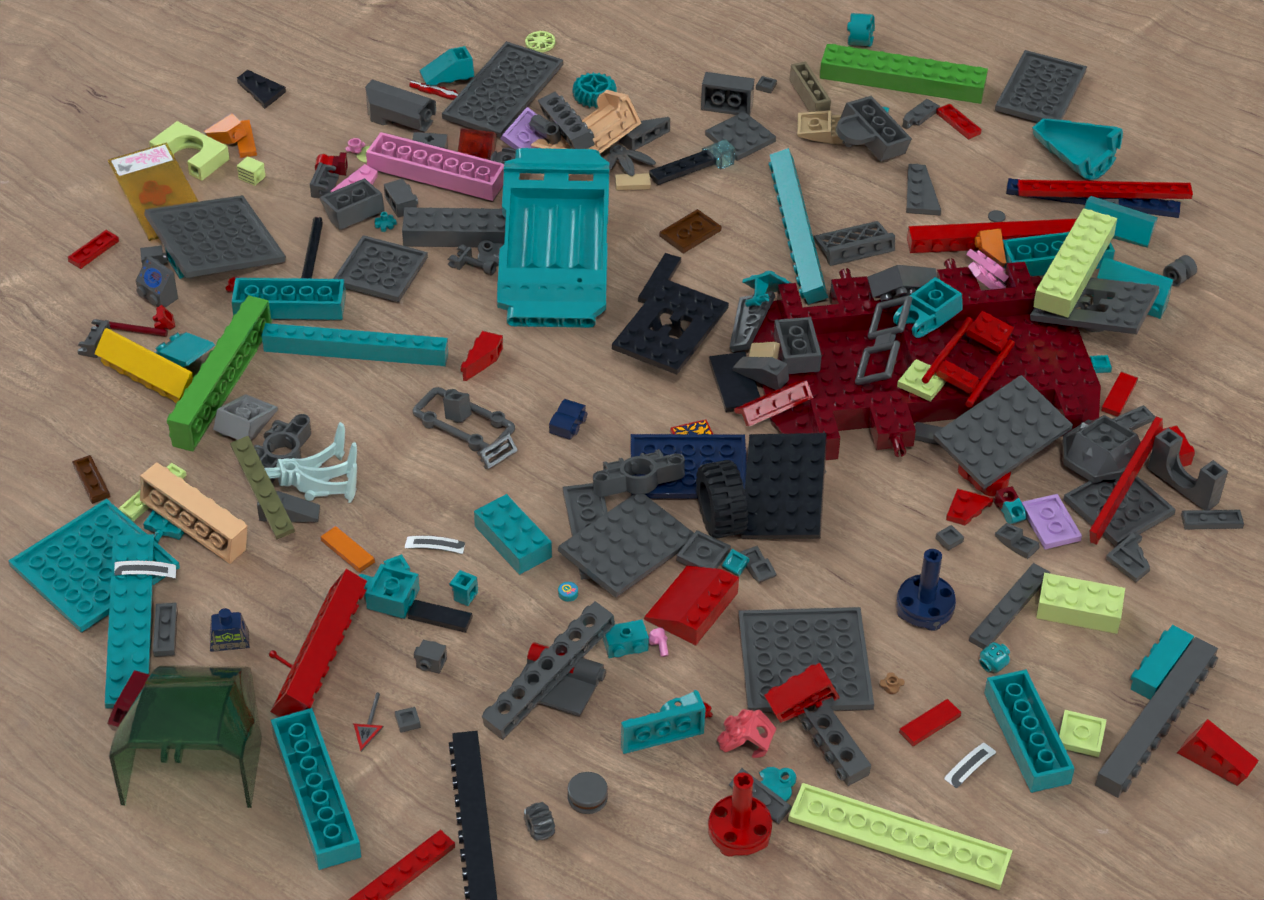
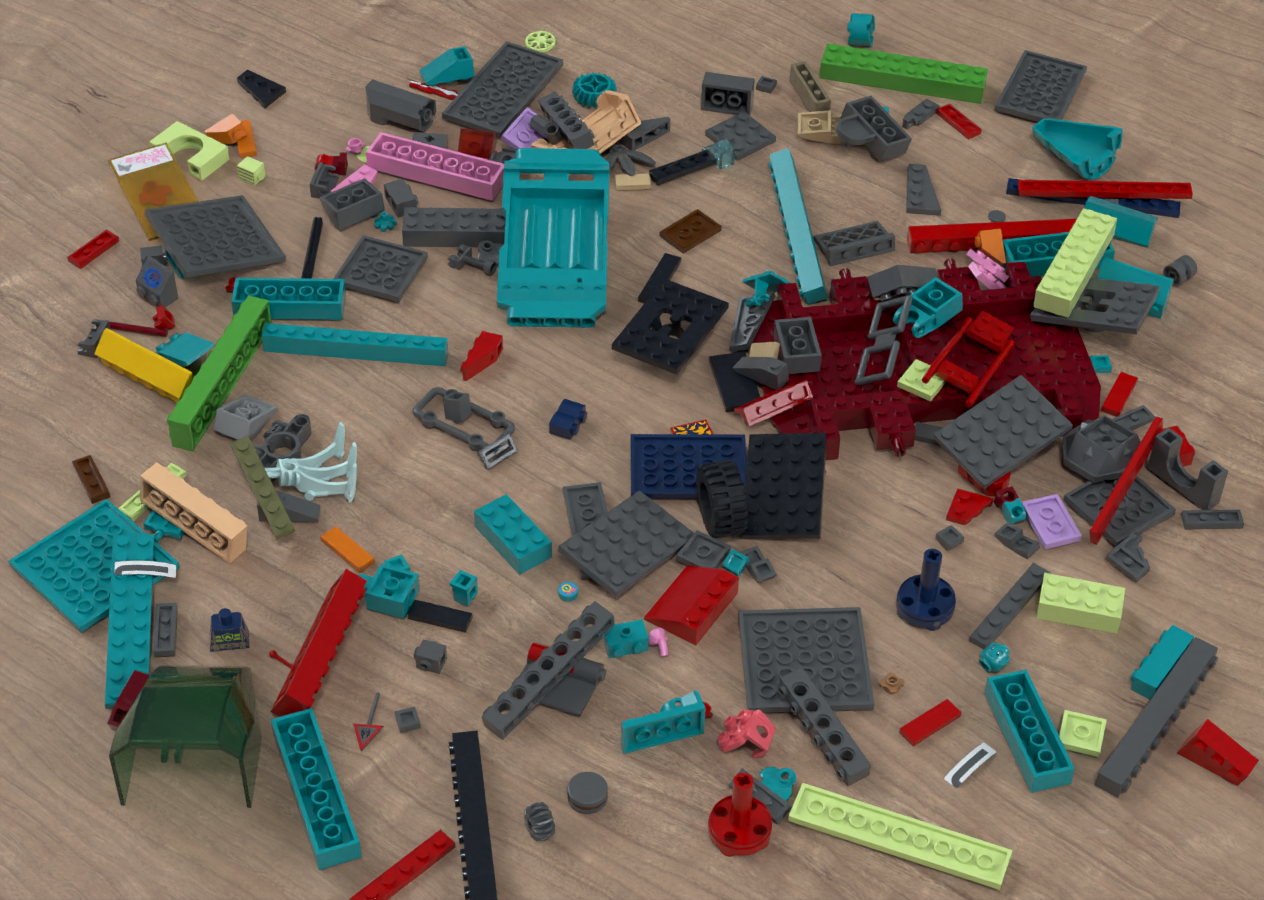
sticker [405,536,465,554] -> none
dark grey piece [593,449,685,497] -> none
red wedge [764,663,840,723] -> none

